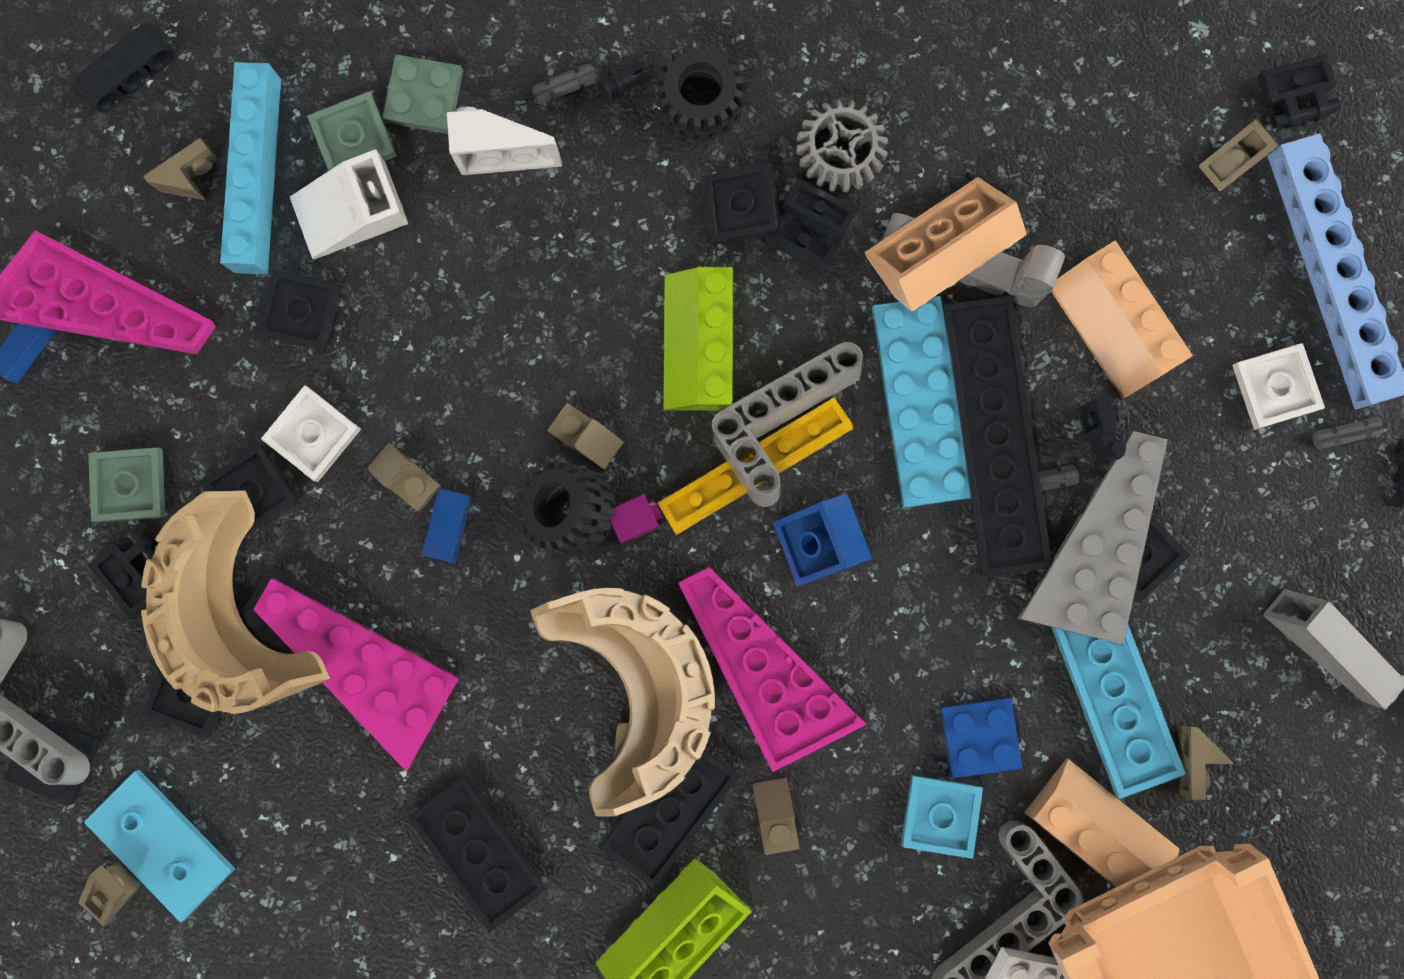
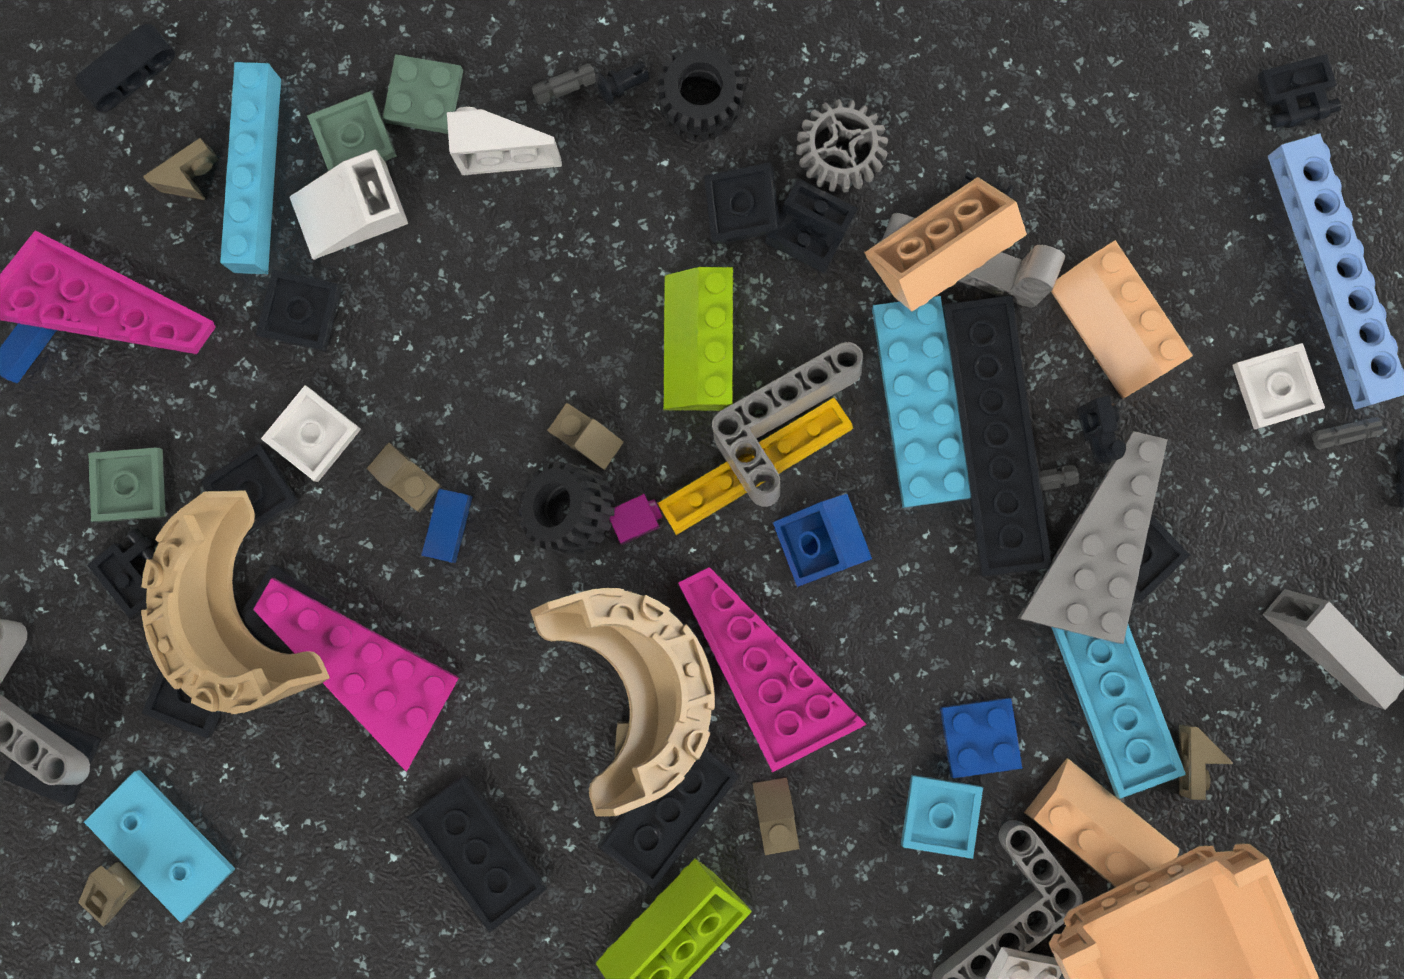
dark tan slope [1199,119,1279,192] -> none

